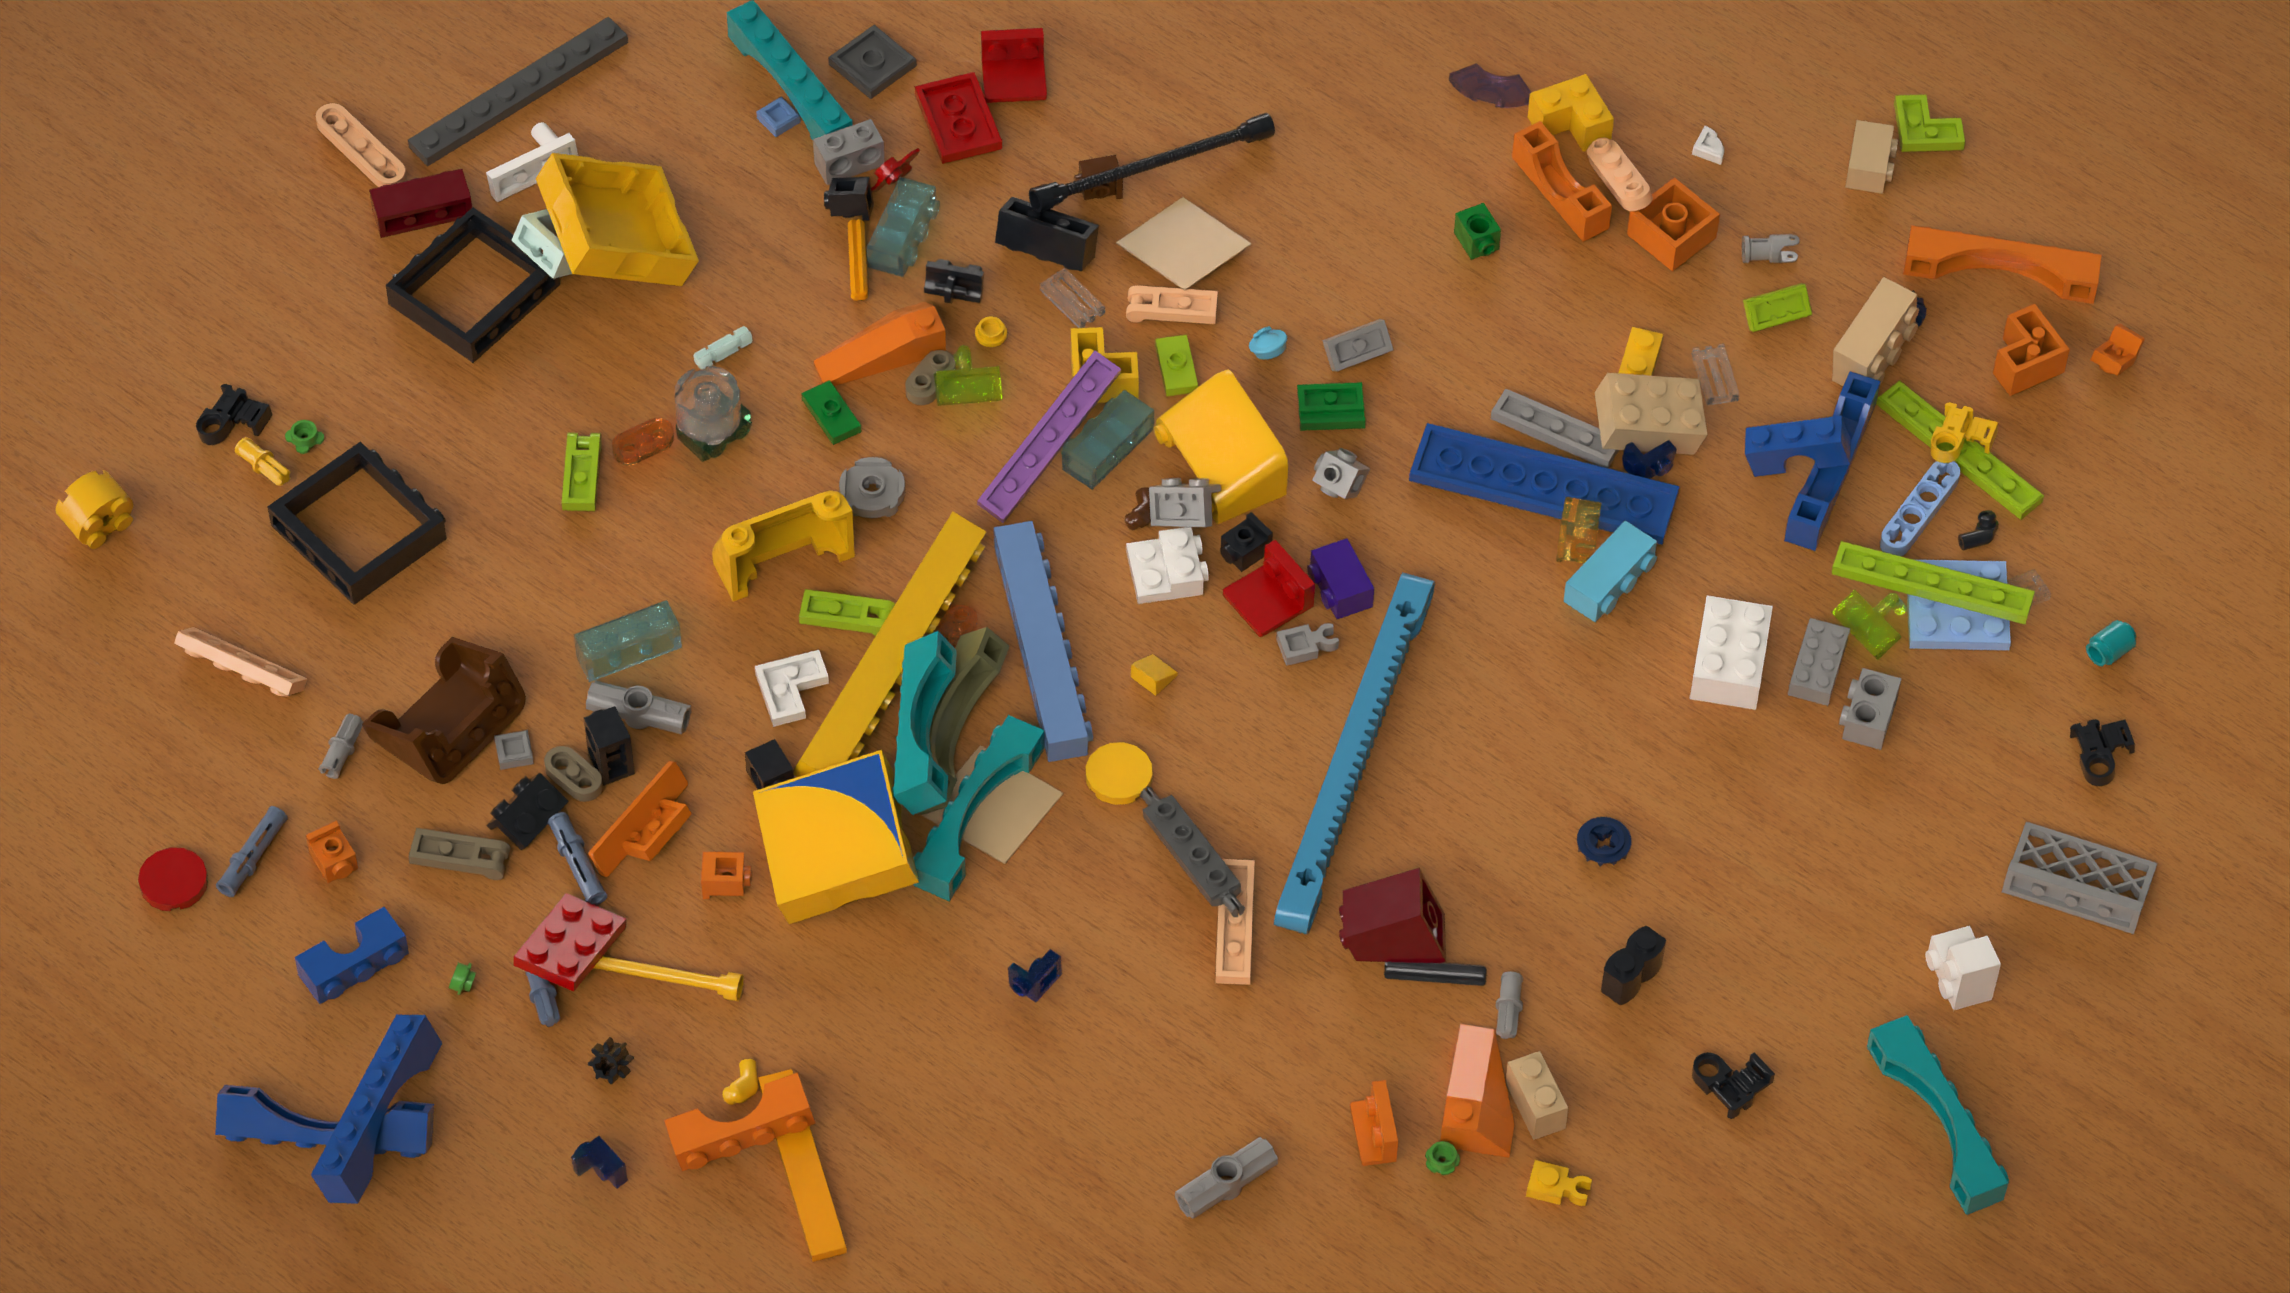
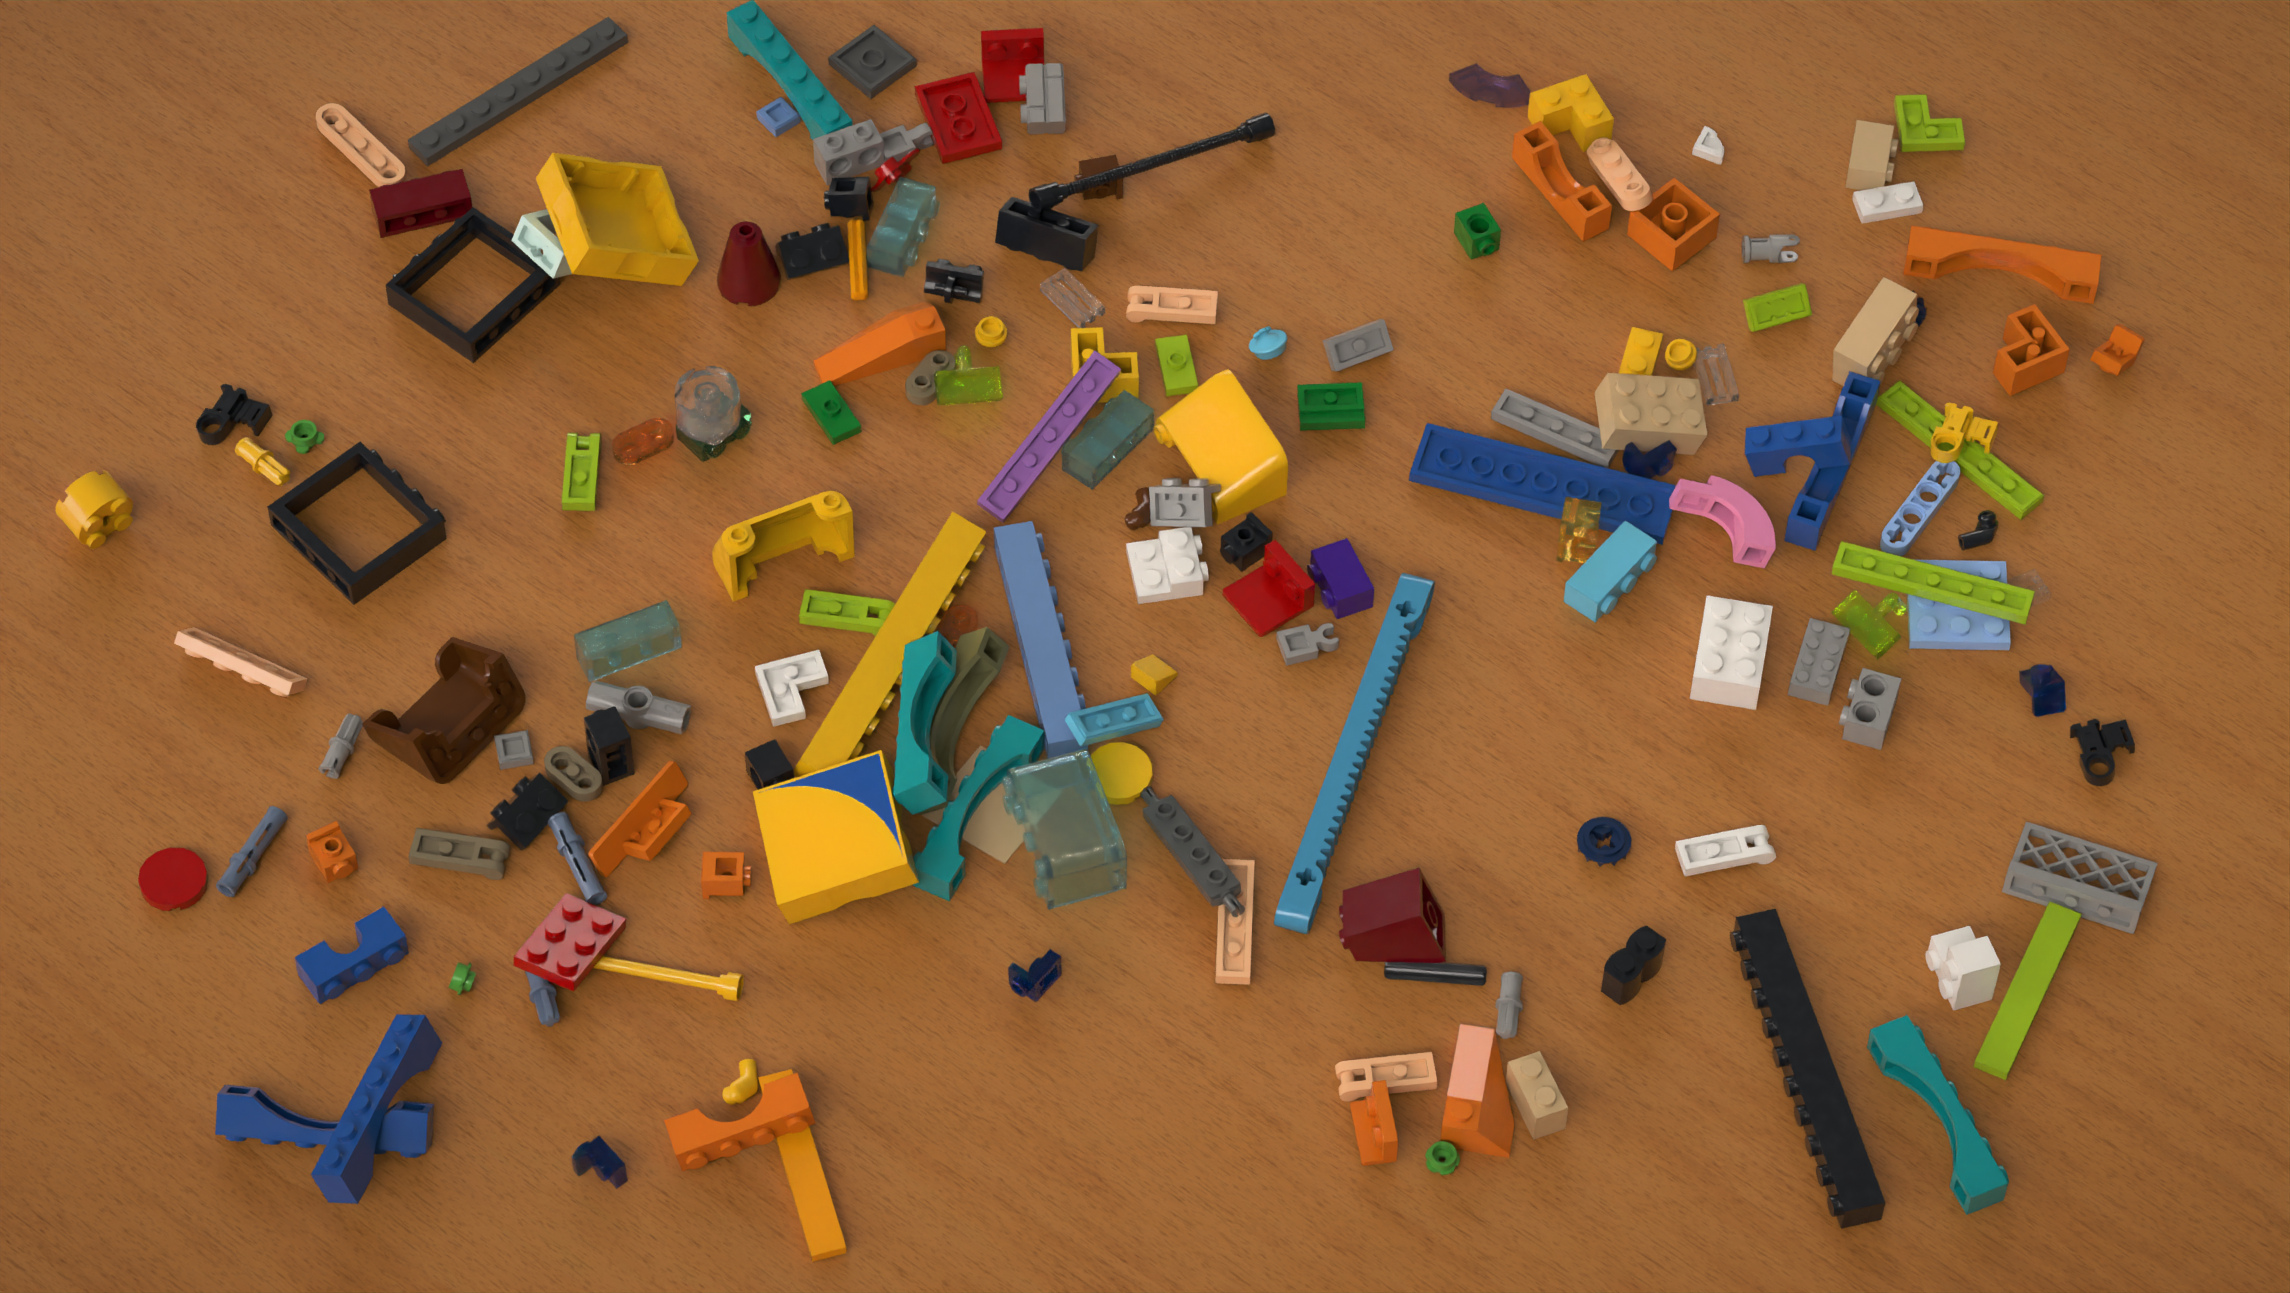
white piece [486,122,578,202] -> none
black gear [588,1037,634,1084] -> none
light aqua axle [693,326,753,370] -> none
light grey plate [839,457,905,518] -> none
tan piece [1116,197,1251,291] -> none
light grey piece [1175,1137,1278,1219] -> none
light grey brick [1312,448,1370,499] -> none
yellow plate [1526,1160,1592,1206] -> none
black piece [1692,1052,1775,1119] -> none
teal brick [2086,620,2136,666] -> none
none -> dark red cone [717,221,781,306]
none -> black bracket [775,223,849,280]
none -> light grey plate [880,123,933,162]
none -> clear light blue windscreen [1002,749,1127,910]
none -> light grey brick [1019,63,1066,134]
none -> medium azure tile [1064,693,1164,747]
none -> light nougat plate [1335,1052,1437,1101]
none -> yellow plate [1665,339,1697,370]
none -> bright pink arch [1669,475,1776,568]
none -> white plate [1675,825,1776,877]
none -> black brick [1730,909,1885,1229]
none -> white plate [1852,181,1923,224]
none -> lime tile [1974,901,2082,1080]
none -> clear blue bracket [2019,664,2066,717]

